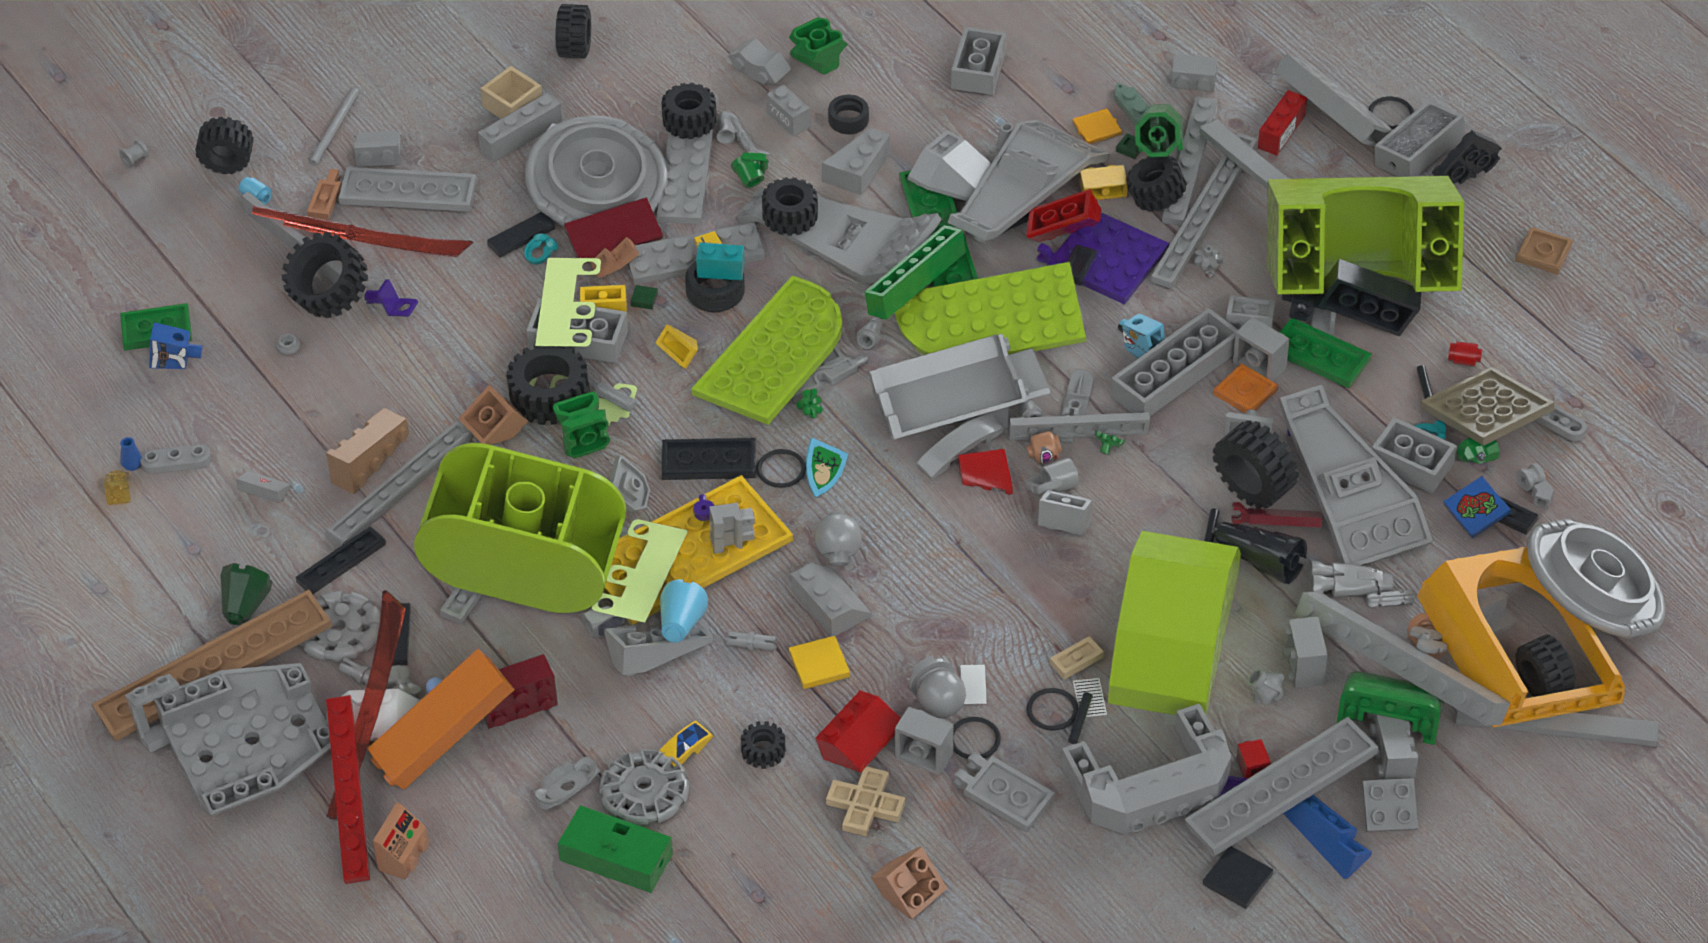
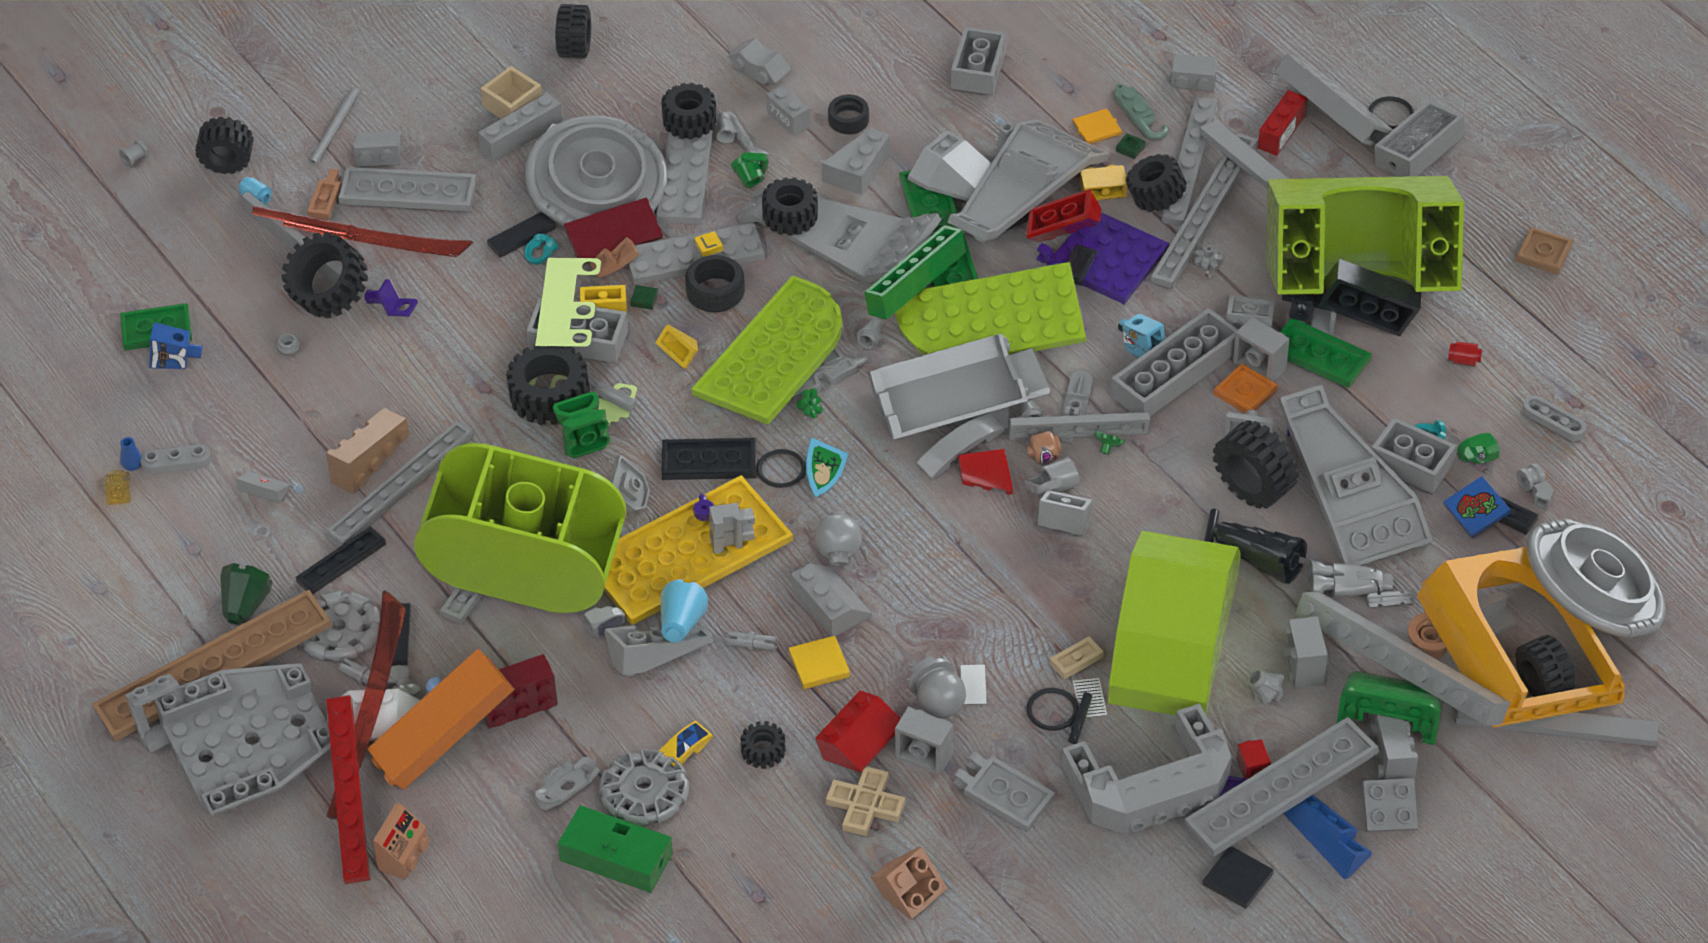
nougat slope [458,385,528,445] -> none
yellowish green piece [592,519,688,623] -> none
teal brick [696,242,745,280] -> none
green piece [788,17,848,75] -> none
black tyre [953,717,1001,759] -> none
green brick [1135,104,1183,157] -> none
dark red tile [1231,502,1322,528] -> none
light grey piece [1409,626,1447,654] -> none
black piece [1417,365,1433,399] -> none
dark tan plate [1421,367,1555,446] -> none
black plate [1432,130,1502,185] -> none

